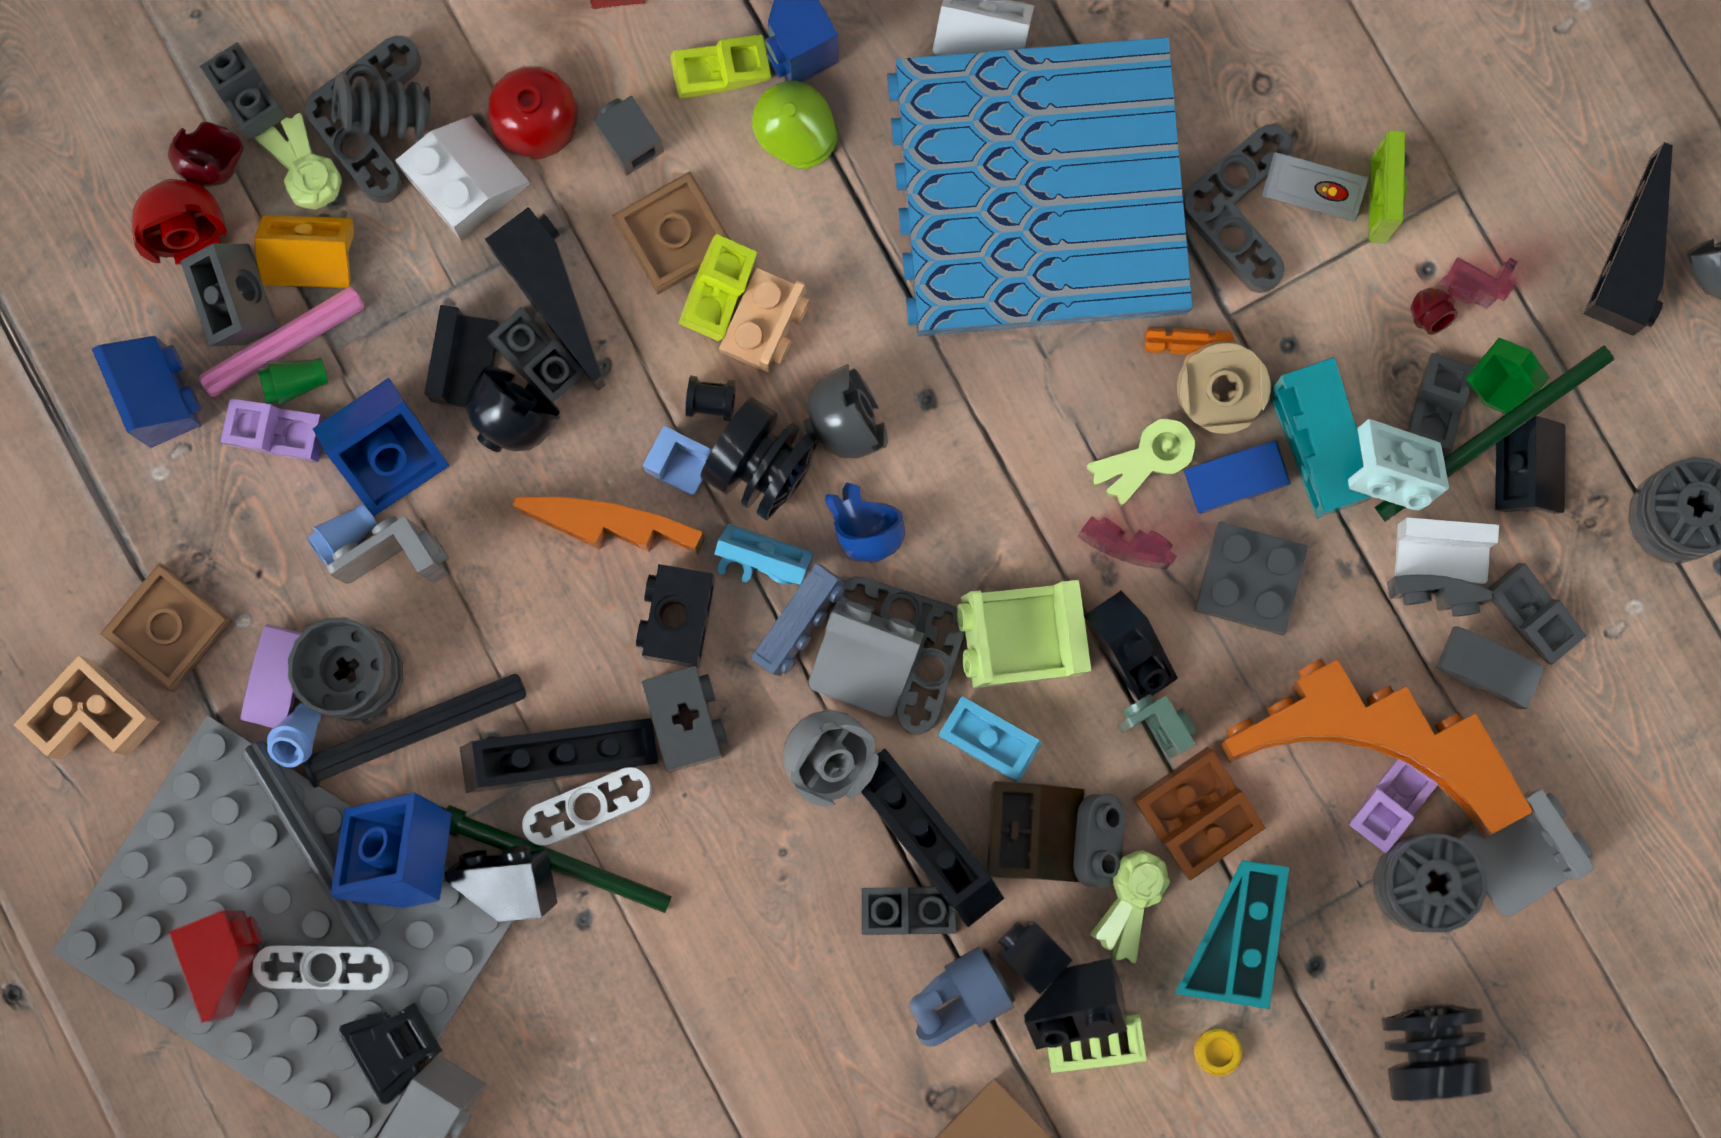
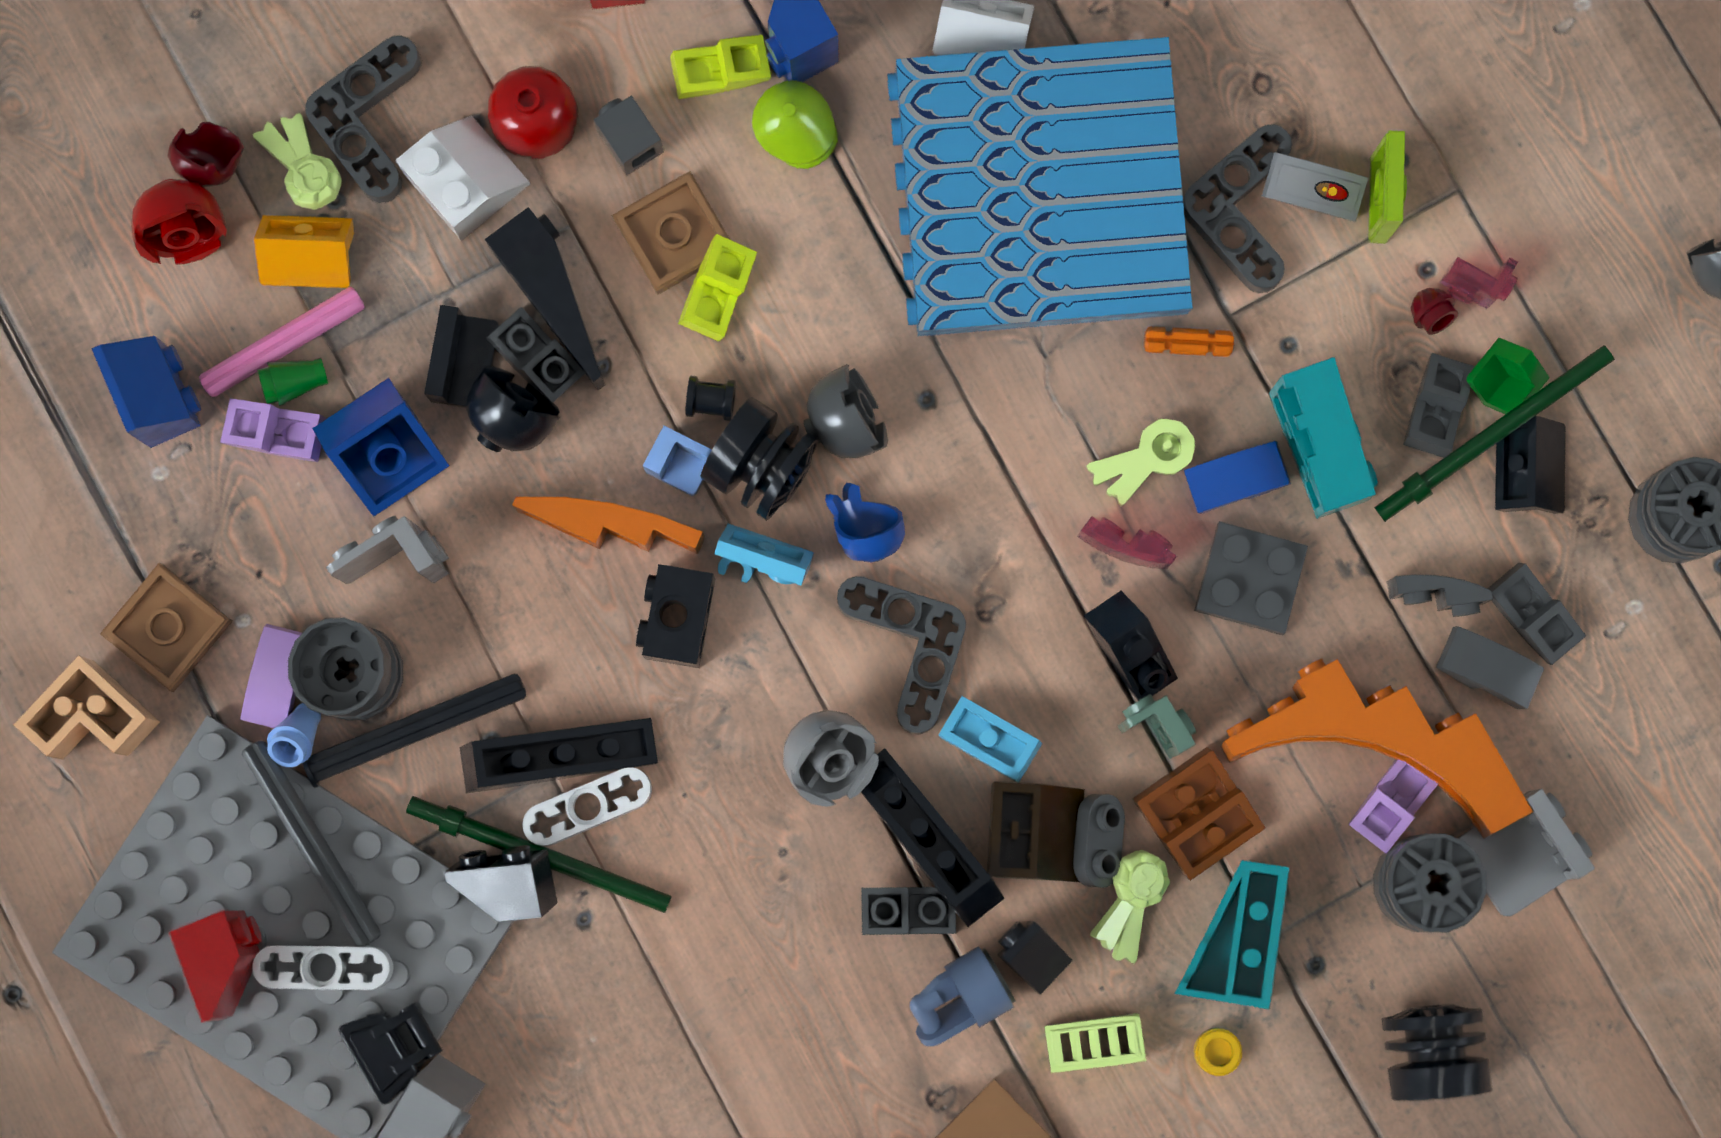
dark grey brick [180,243,278,346] -> none
dark grey slope [200,42,287,141] -> none
light blue cone [306,504,378,566] -> none
blue slope [330,793,452,908] -> none
dark grey piece [331,74,430,141] -> none
dark grey brick [642,666,728,773] -> none
light nougat bracket [719,267,810,374] -> none
sand blue piece [751,563,846,676] -> none
light grey bracket [808,601,924,717] -> none
yellowish green panel [957,580,1092,688] -> none
black slope [1024,958,1128,1050] -> none
tan plate [1177,341,1271,434] -> none
light aqua bracket [1348,419,1449,511] -> none
white panel [1395,517,1499,585] -> none
black slope [1583,142,1673,336] -> none

